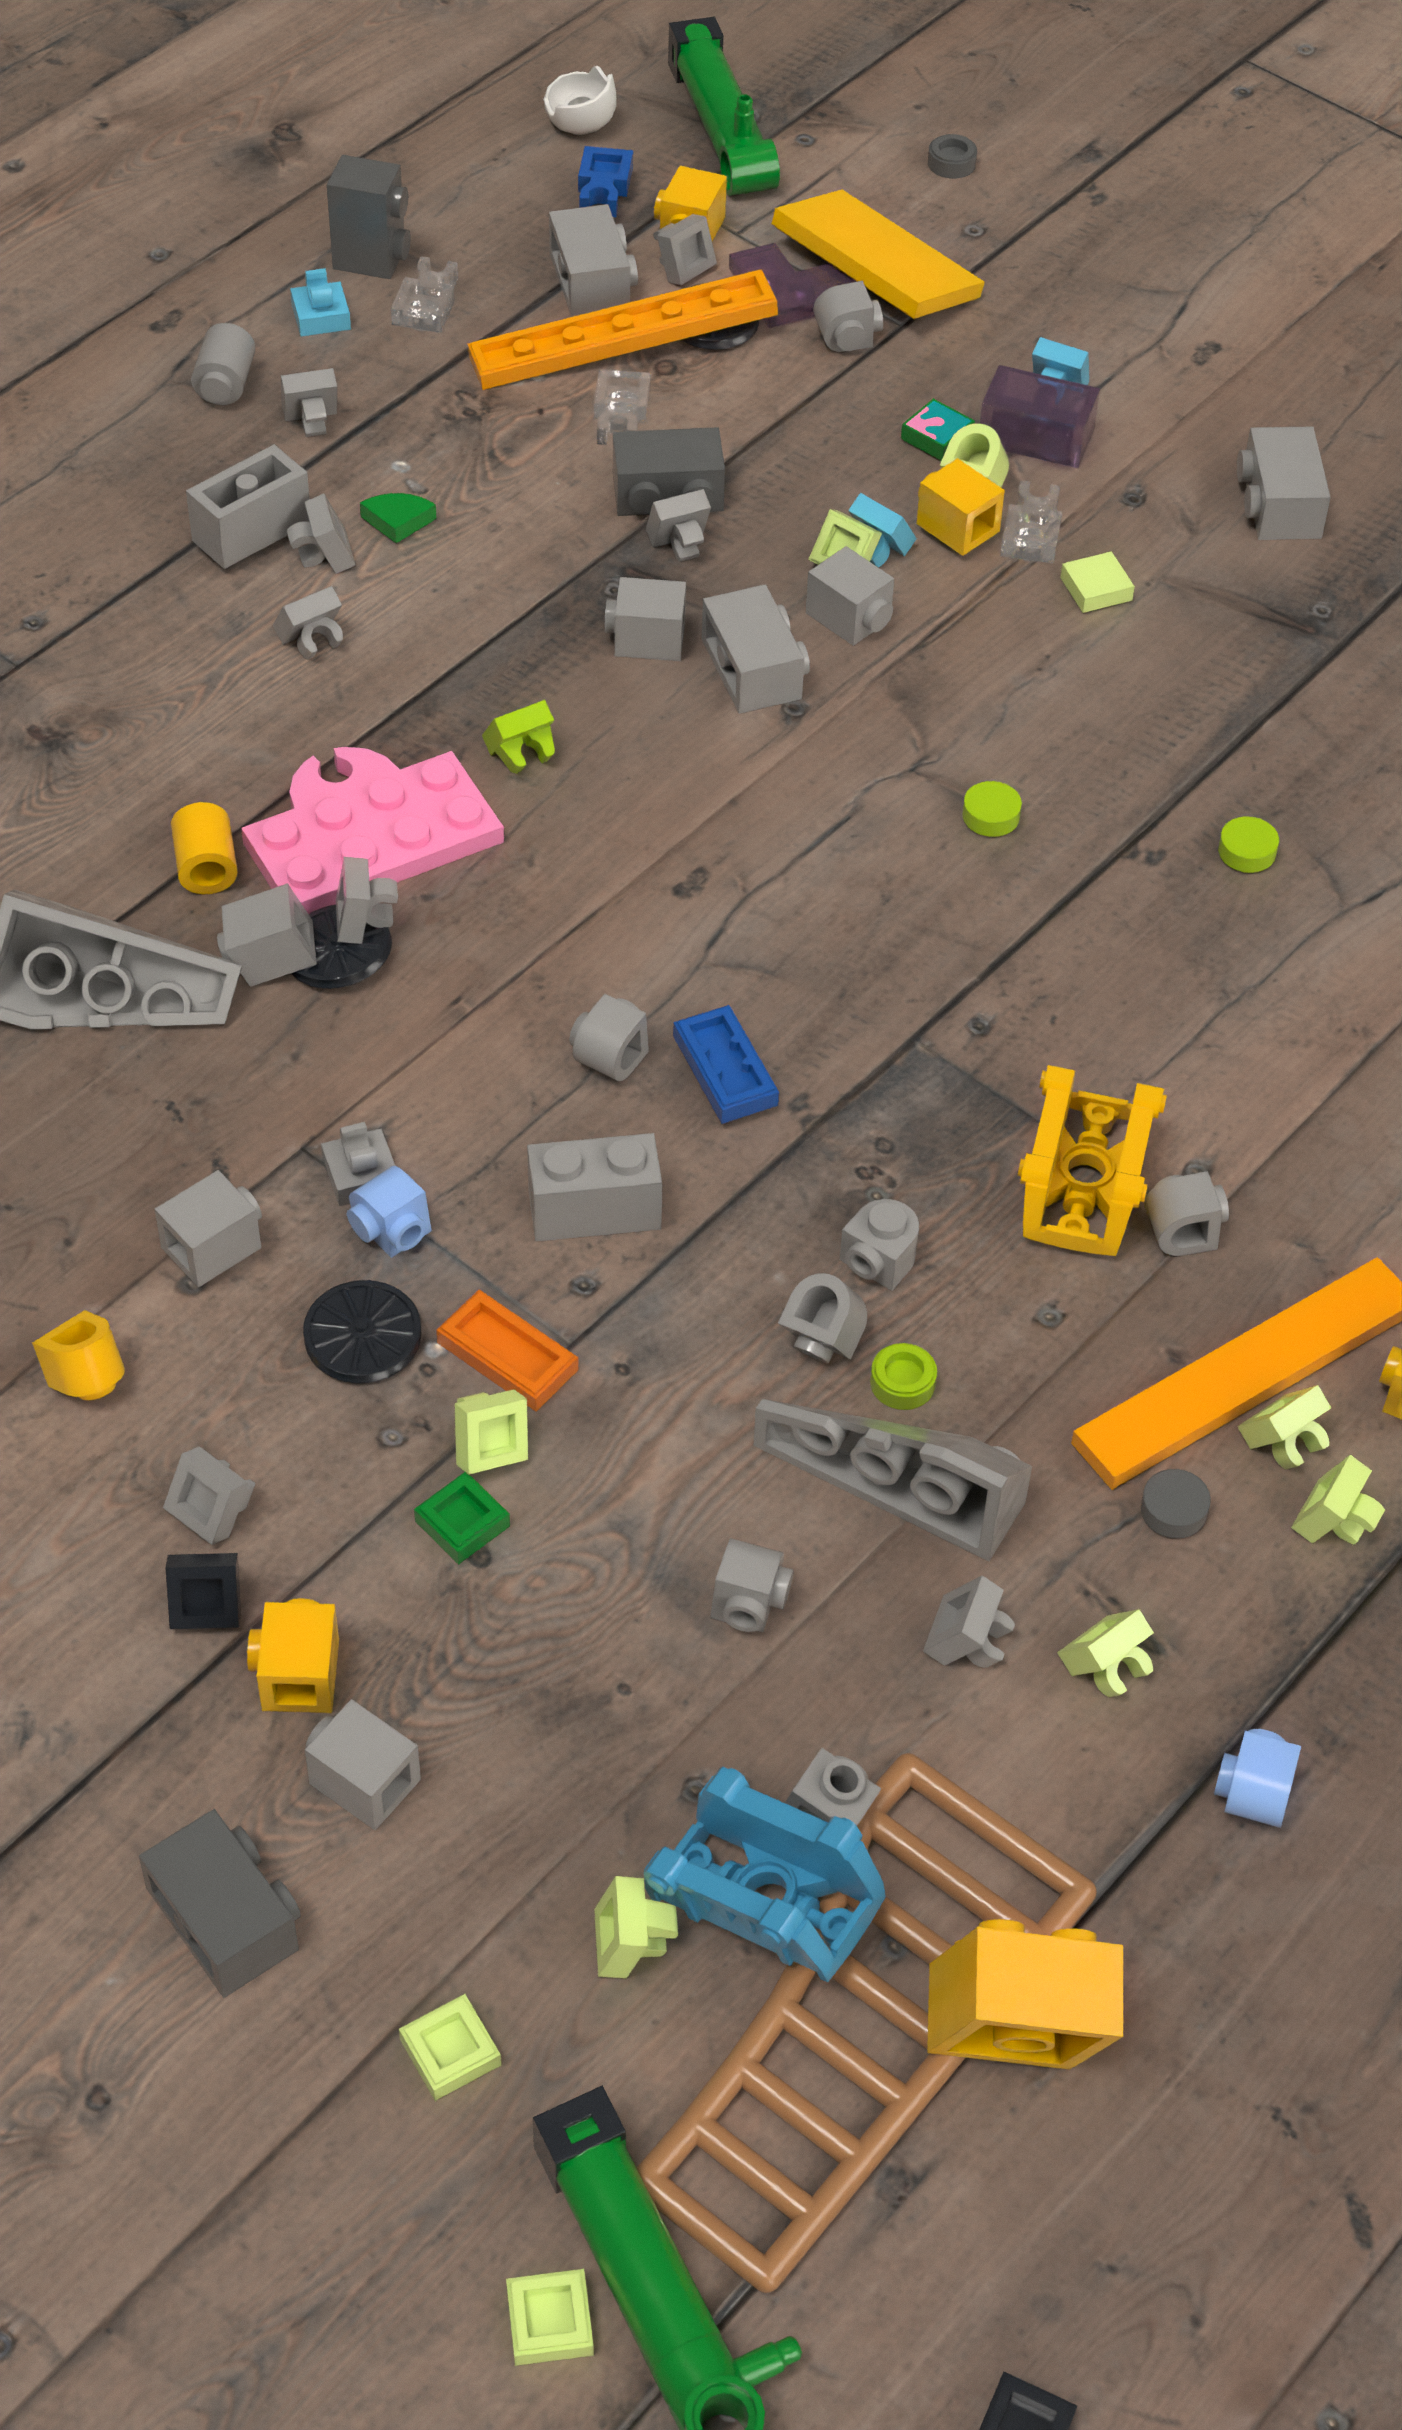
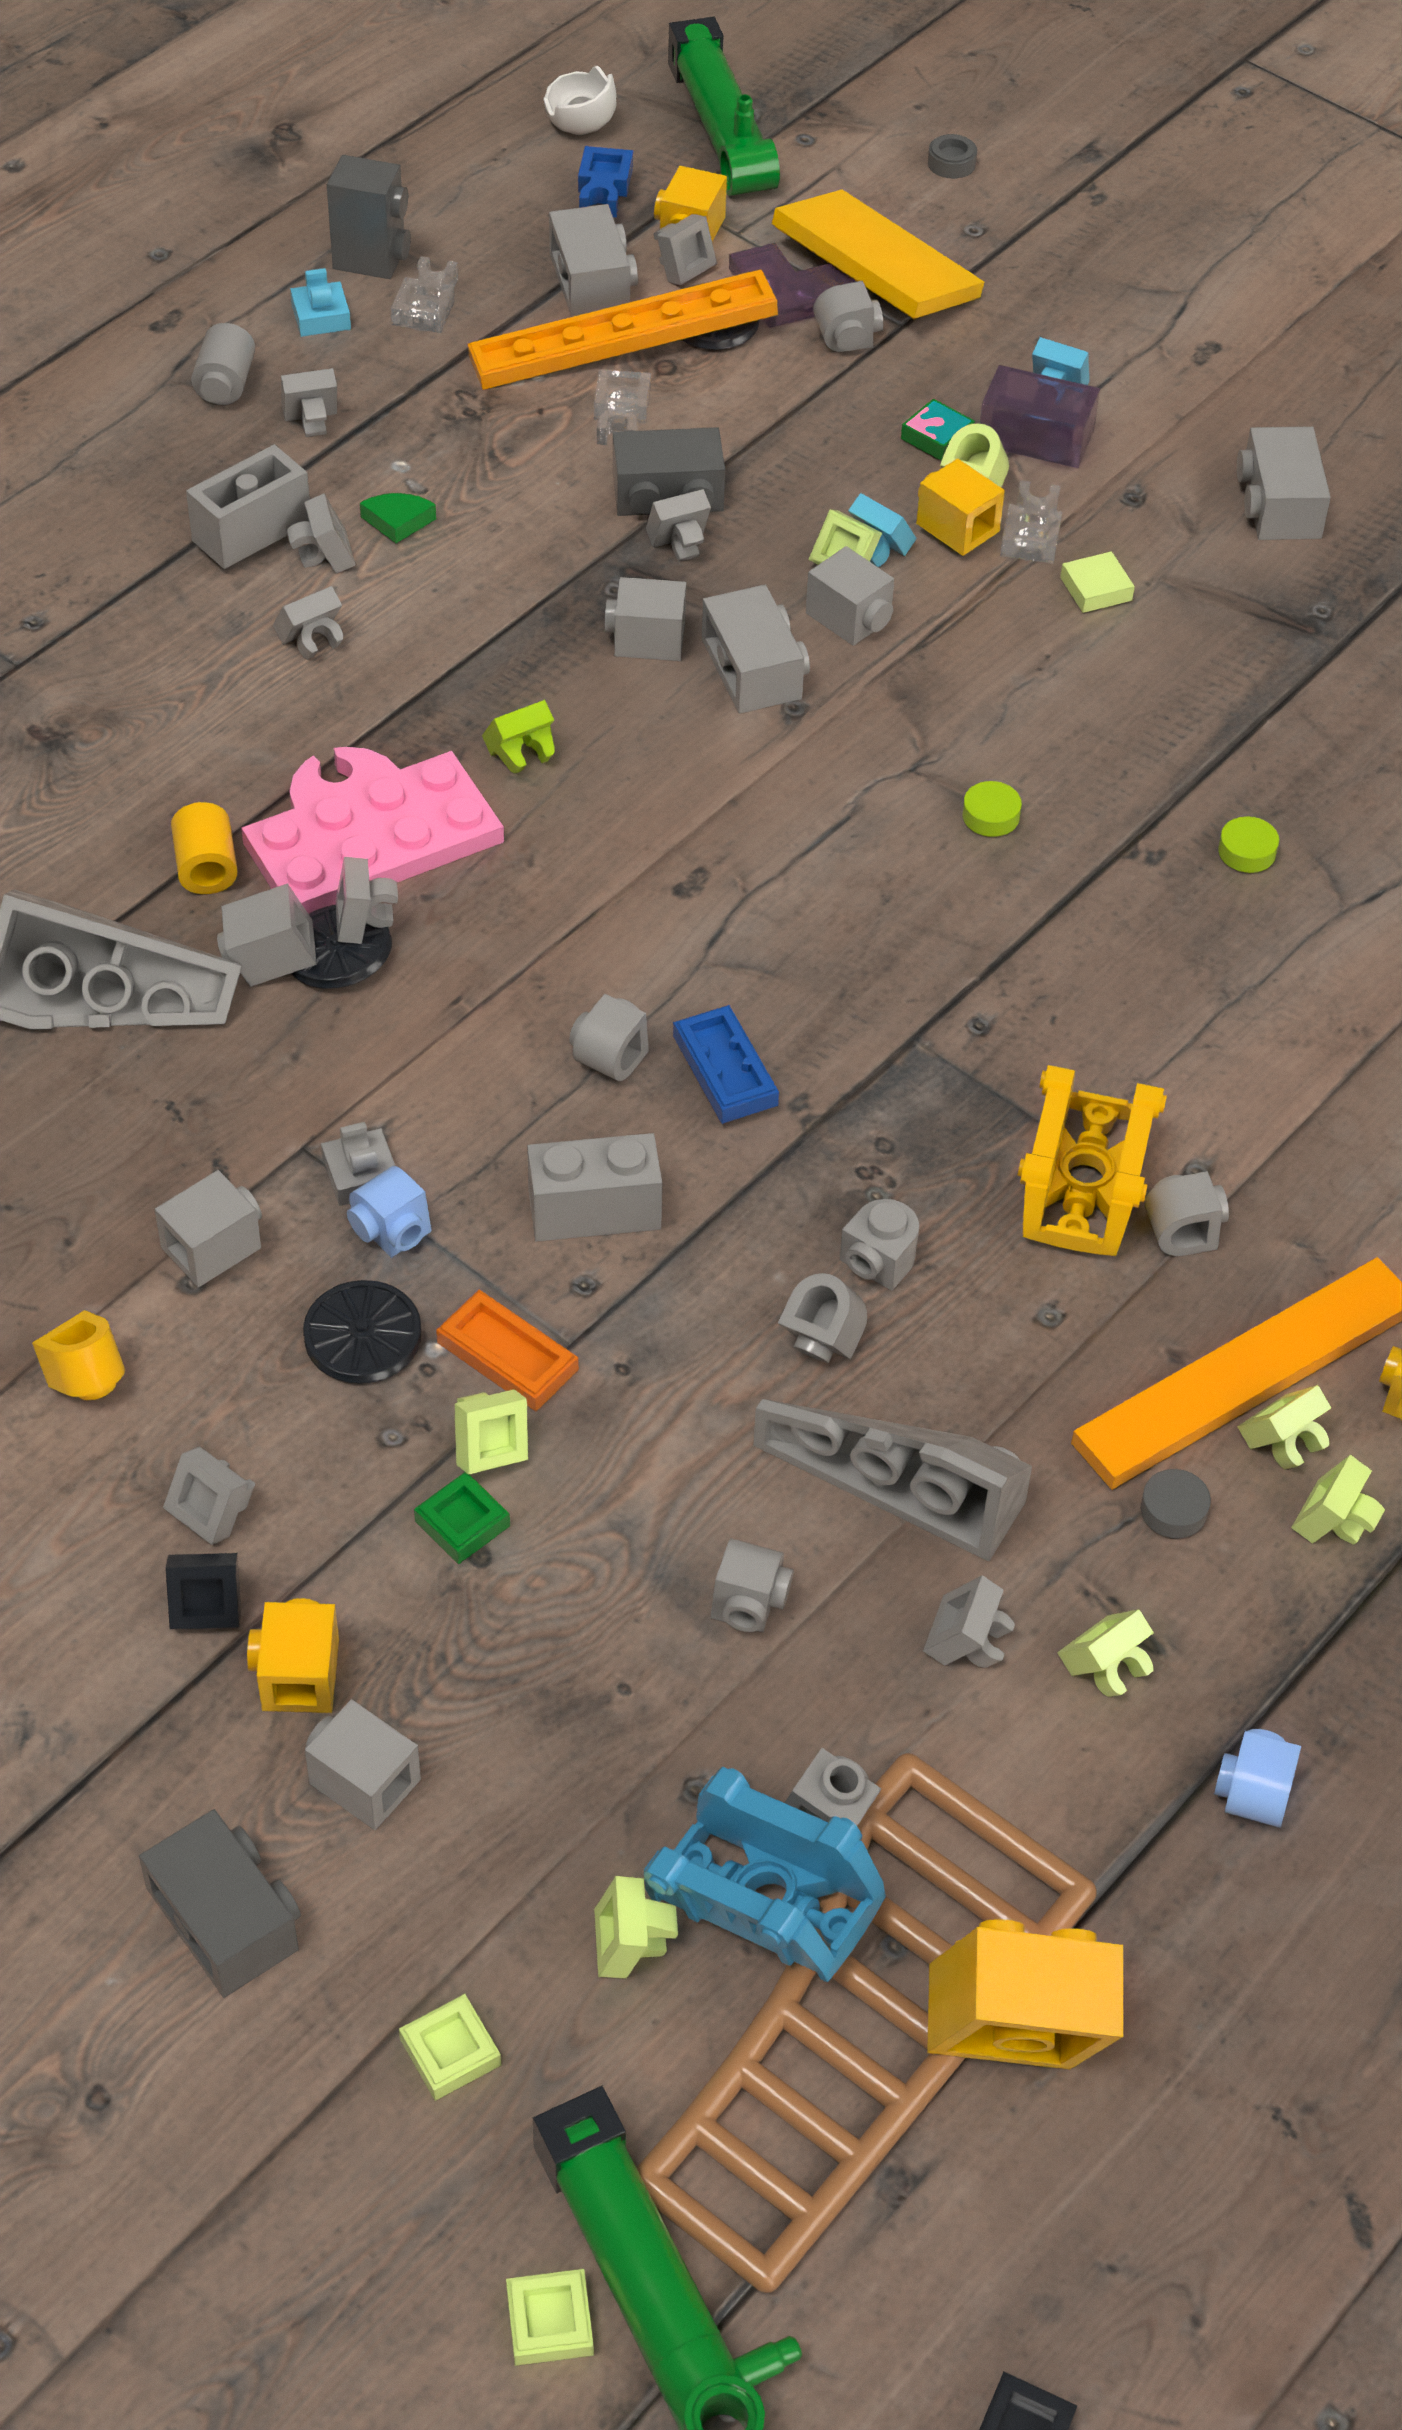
lime tile [870,1343,937,1410] -> none

